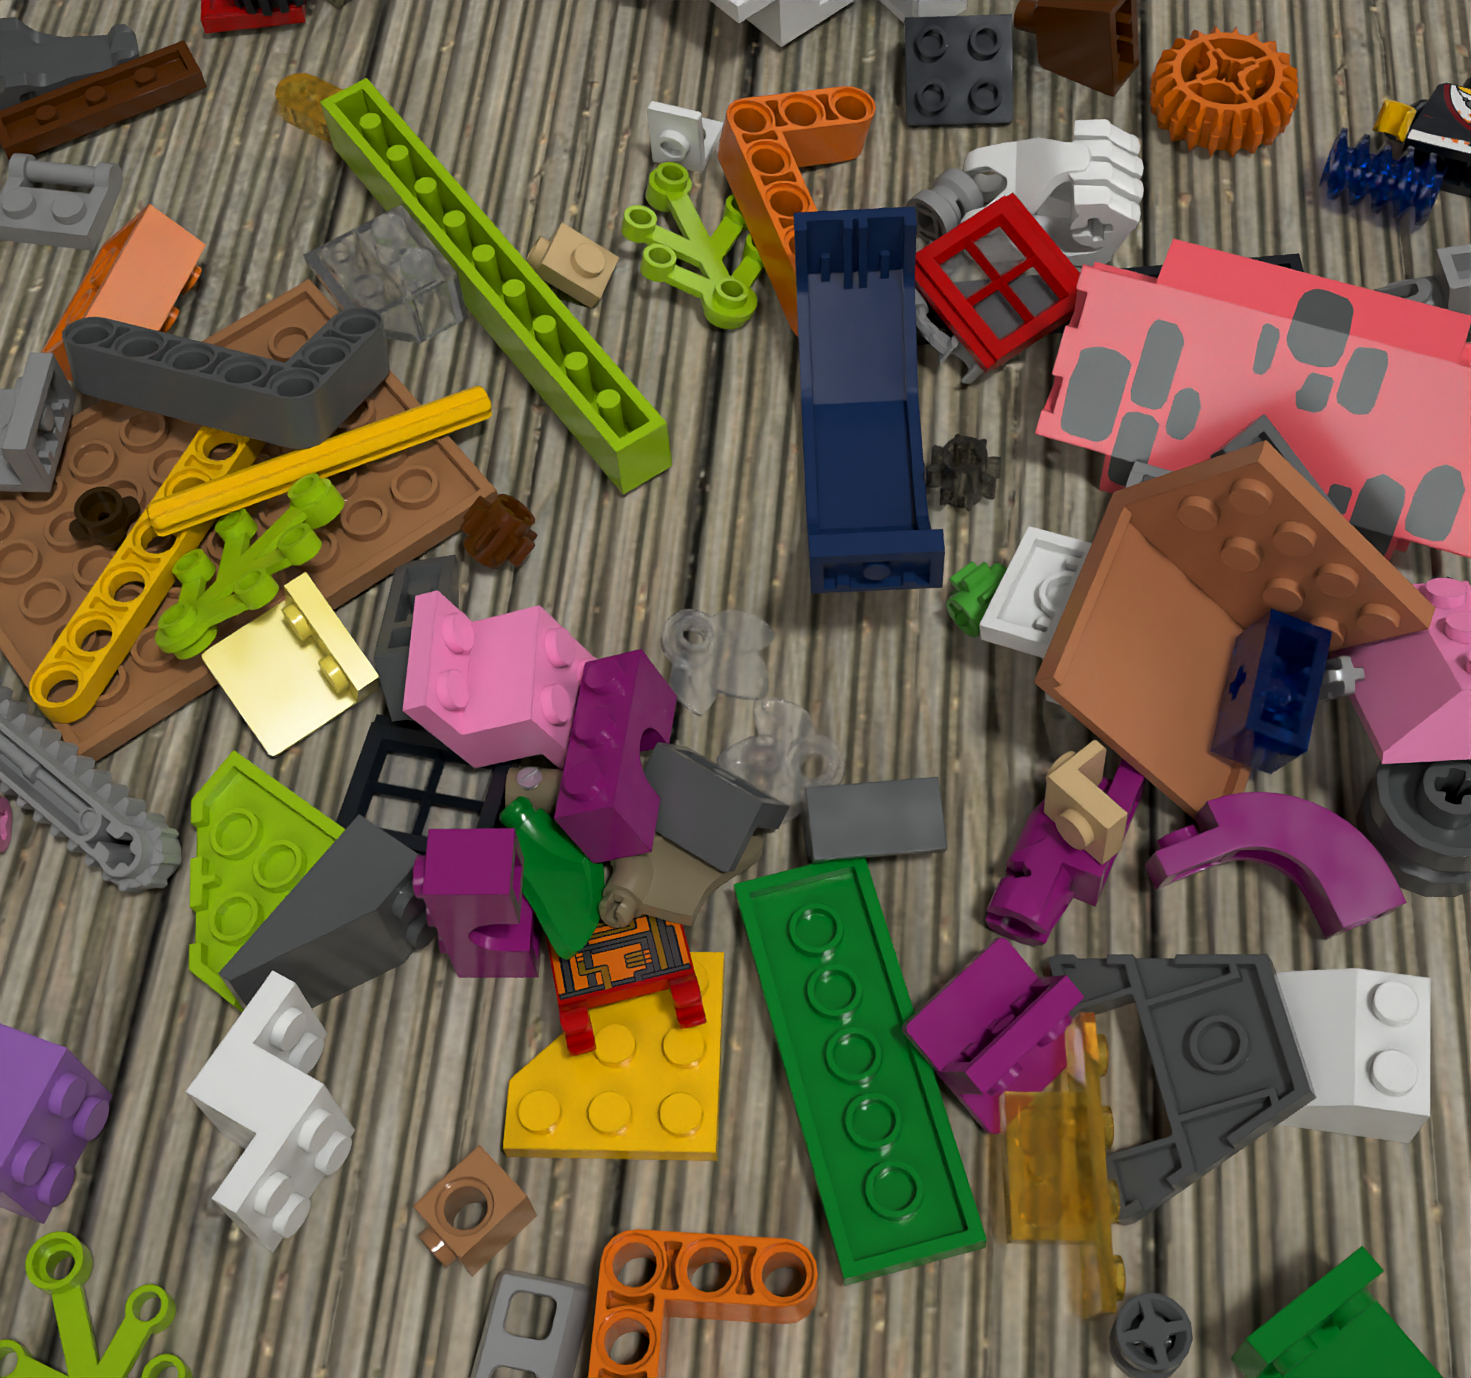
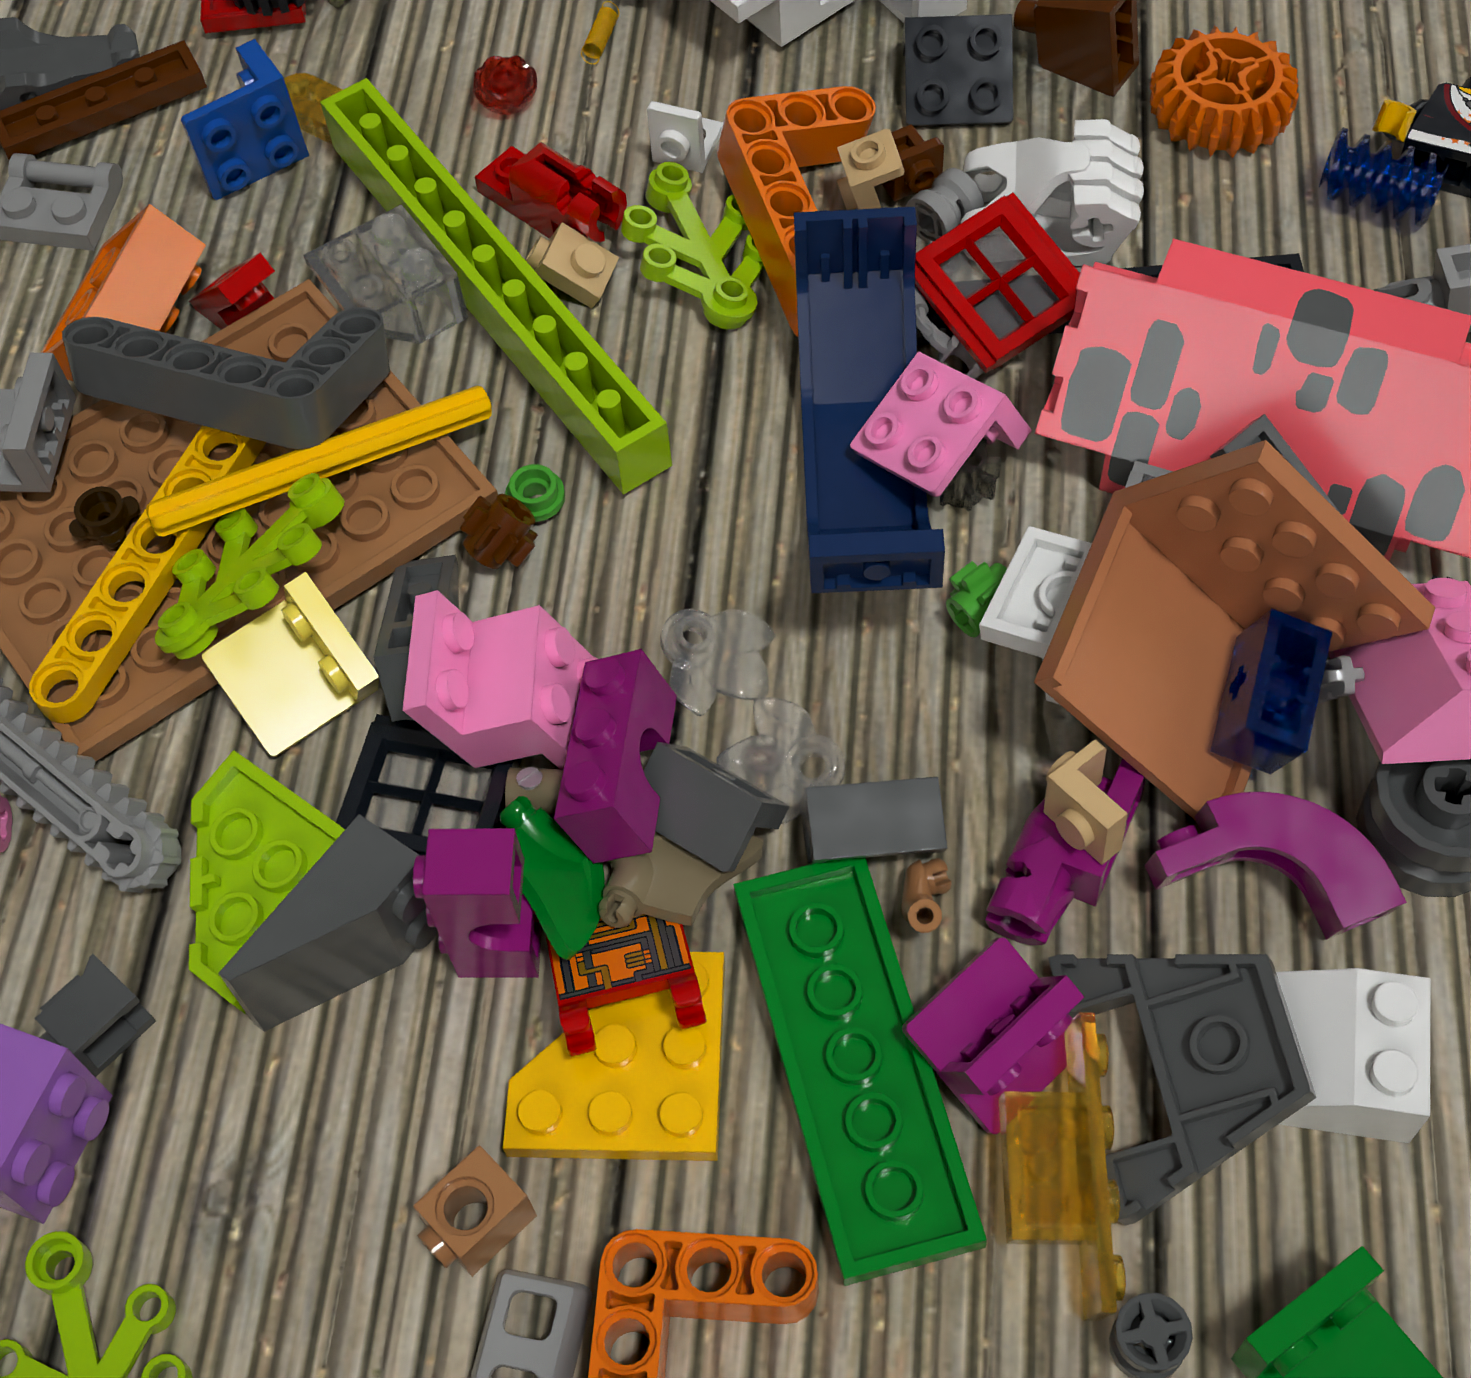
white bracket [186,970,355,1252] -> none
none -> dark grey window [34,954,156,1077]
none -> blue bracket [181,39,309,200]
none -> red slope [189,252,275,330]
none -> clear red plate [472,55,537,115]
none -> red plate [474,142,627,243]
none -> bright green plate [505,464,565,522]
none -> yellow piece [581,1,620,64]
none -> tan bracket [837,129,905,210]
none -> bright pink bracket [850,351,1032,497]
none -> reddish brown bracket [882,124,944,202]
none -> medium nougat arm [901,858,952,933]

